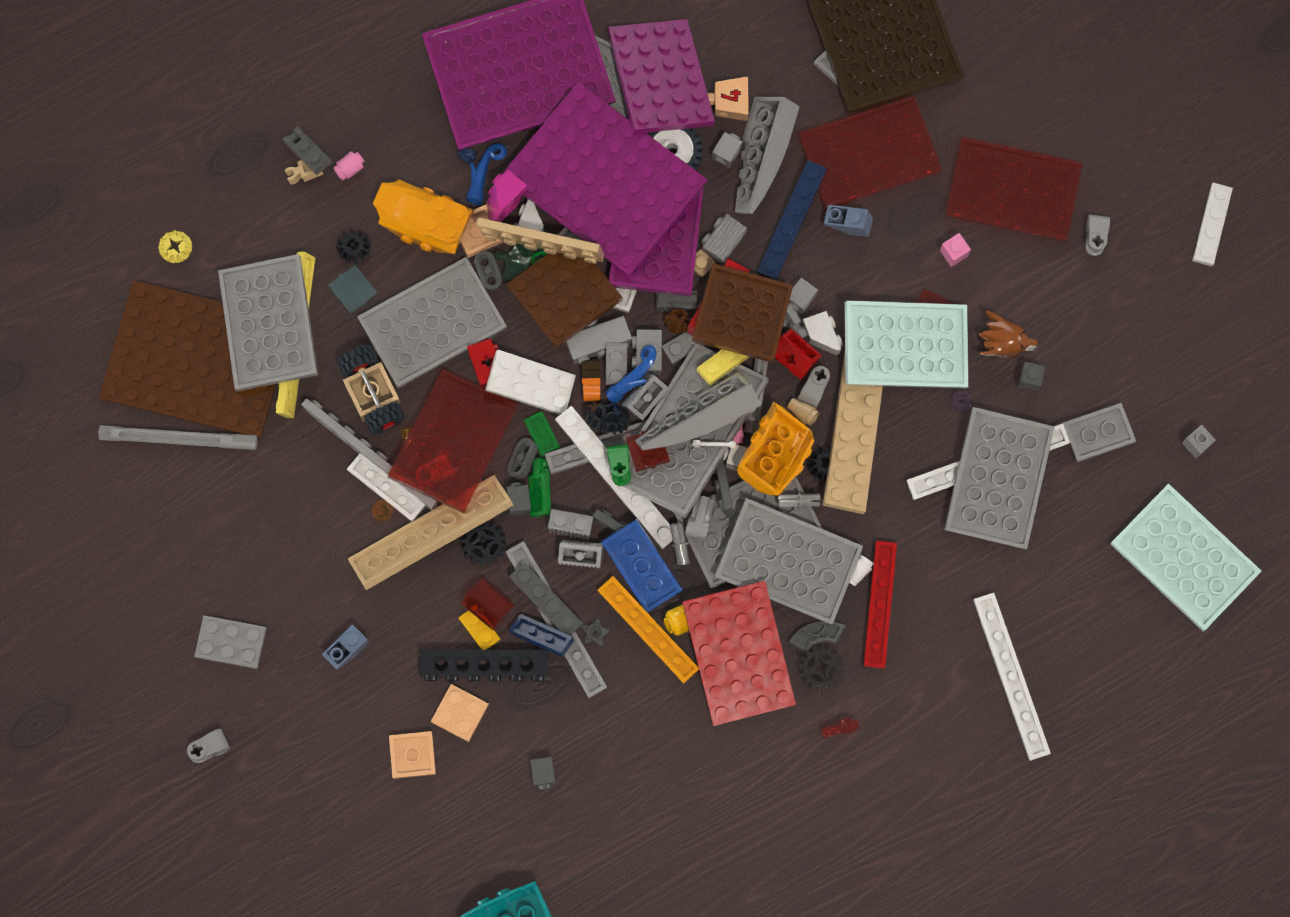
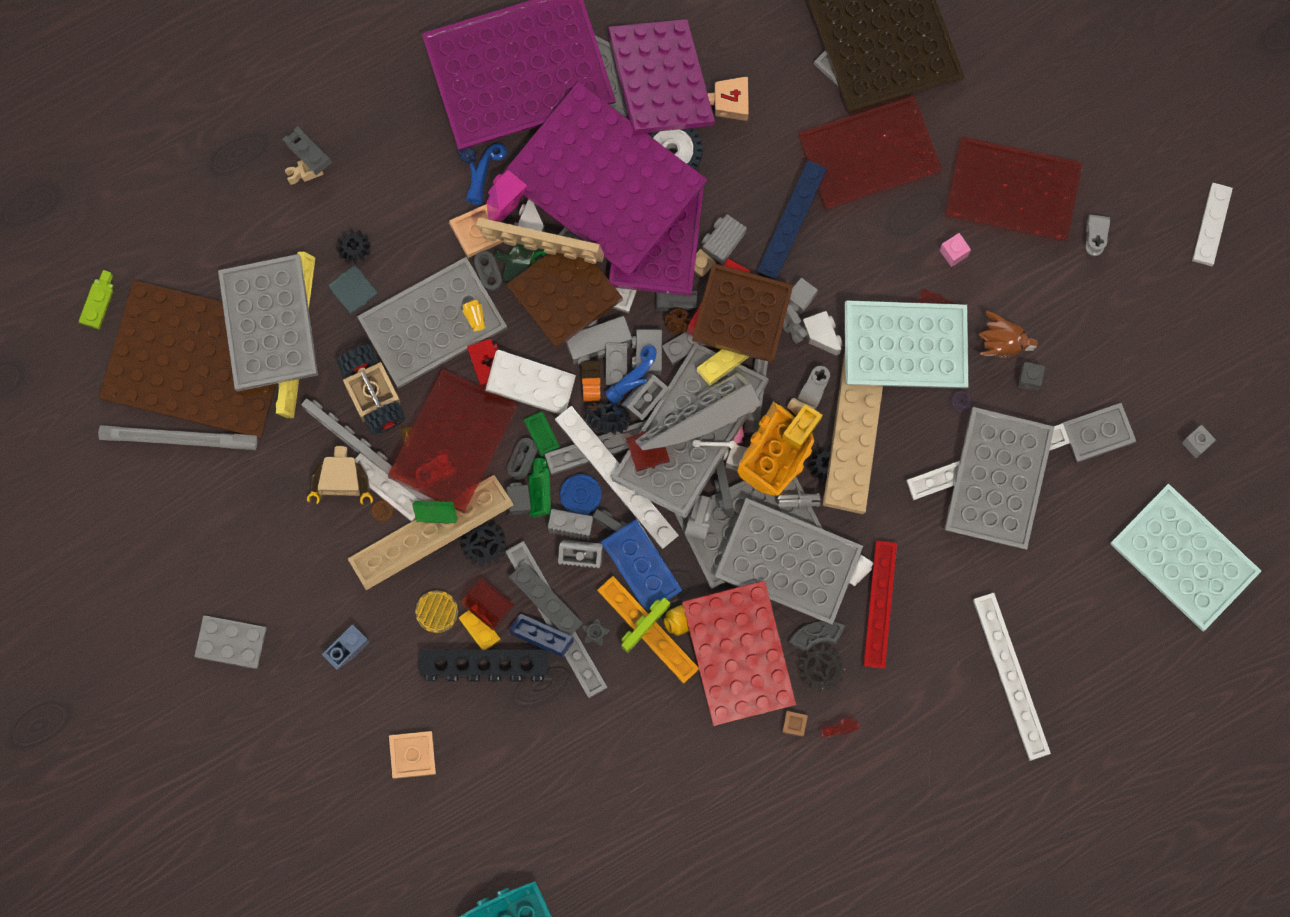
light yellow gear [158,230,192,263] -> none
light grey piece [187,729,230,763] -> none
bright pink brick [333,151,364,181] -> none
light orange slope [373,179,474,254] -> none
light nougat plate [431,684,489,742] -> none
dark grey brick [530,757,555,790] -> none
green piece [607,444,631,486] -> none
light grey axle [671,522,690,565] -> none
light grey brick [712,132,742,168] -> none
light grey wedge [735,97,800,214] -> none
red brick [775,329,822,380] -> none
sand blue slope [824,204,873,237] -> none
none -> lime hinge [79,270,114,330]
none -> tan torso [307,446,373,505]
none -> green tile [412,501,458,523]
none -> tile [415,591,458,634]
none -> yellow cone [462,300,486,332]
none -> blue tile [560,474,602,516]
none -> lime plate [621,598,670,653]
none -> yellow plate [782,405,823,449]
none -> medium nougat plate [782,711,808,737]

